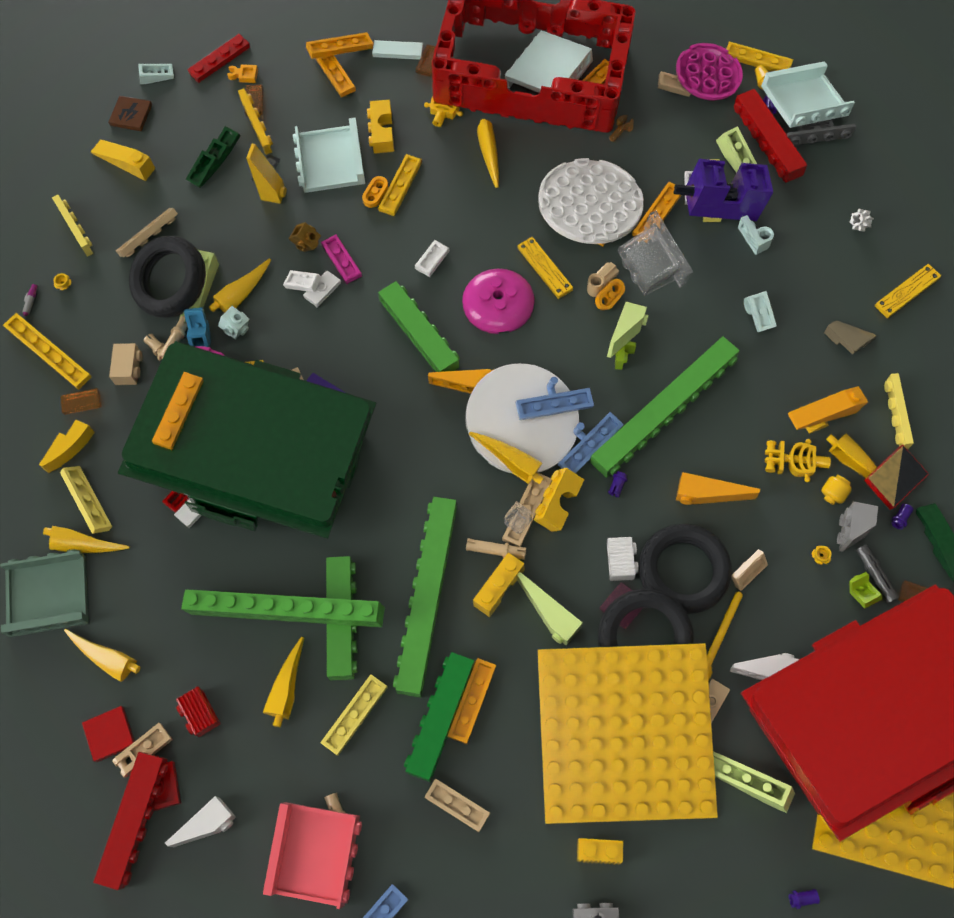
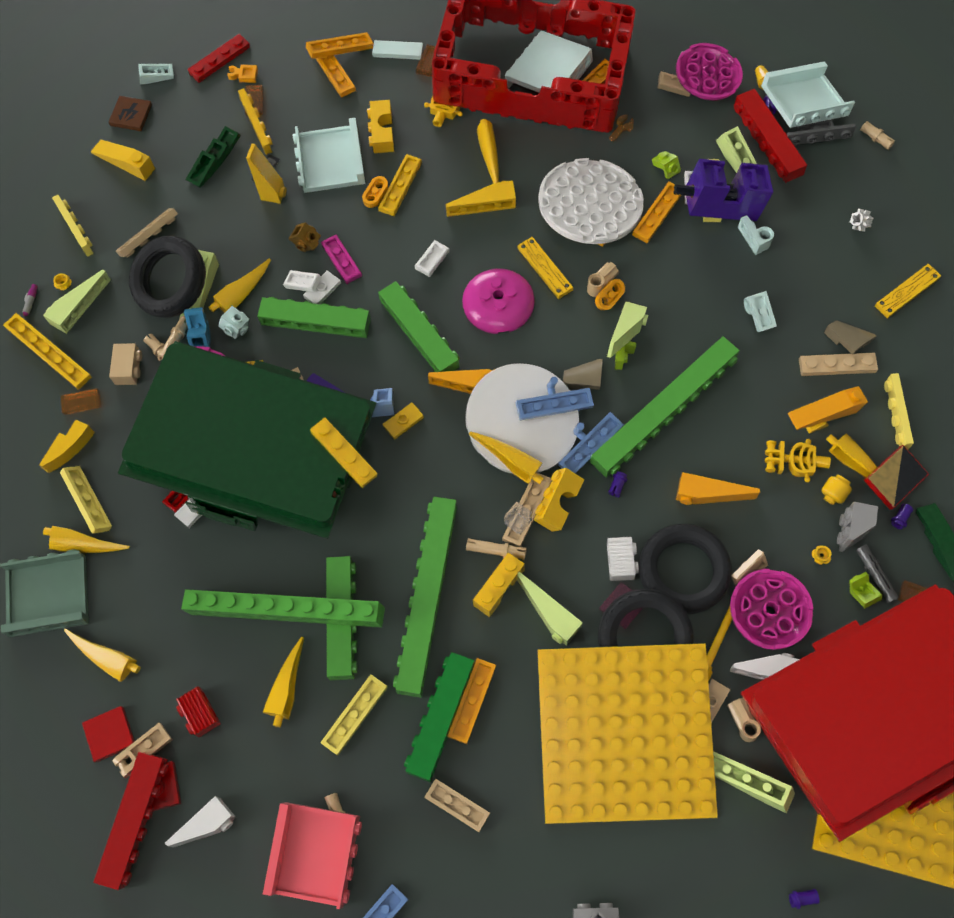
light orange plate [152,372,203,450] -> none
yellow brick [577,838,623,865] -> none
clear windscreen [618,210,693,296] -> none
yellow tile [726,41,794,71] -> none
none -> yellowish green slope [43,269,111,334]
none -> bright green brick [257,297,371,338]
none -> yellow plate [310,418,377,488]
none -> light blue slope [370,388,394,417]
none -> yellow plate [382,402,424,440]
none -> yellow slope [446,181,516,217]
none -> dark tan slope [563,359,603,390]
none -> lime bracket [652,151,681,179]
none -> tan piece [727,698,761,742]
none -> dark pink brick [730,569,813,650]
none -> tan plate [799,353,878,376]
none -> tan pin [860,121,895,150]

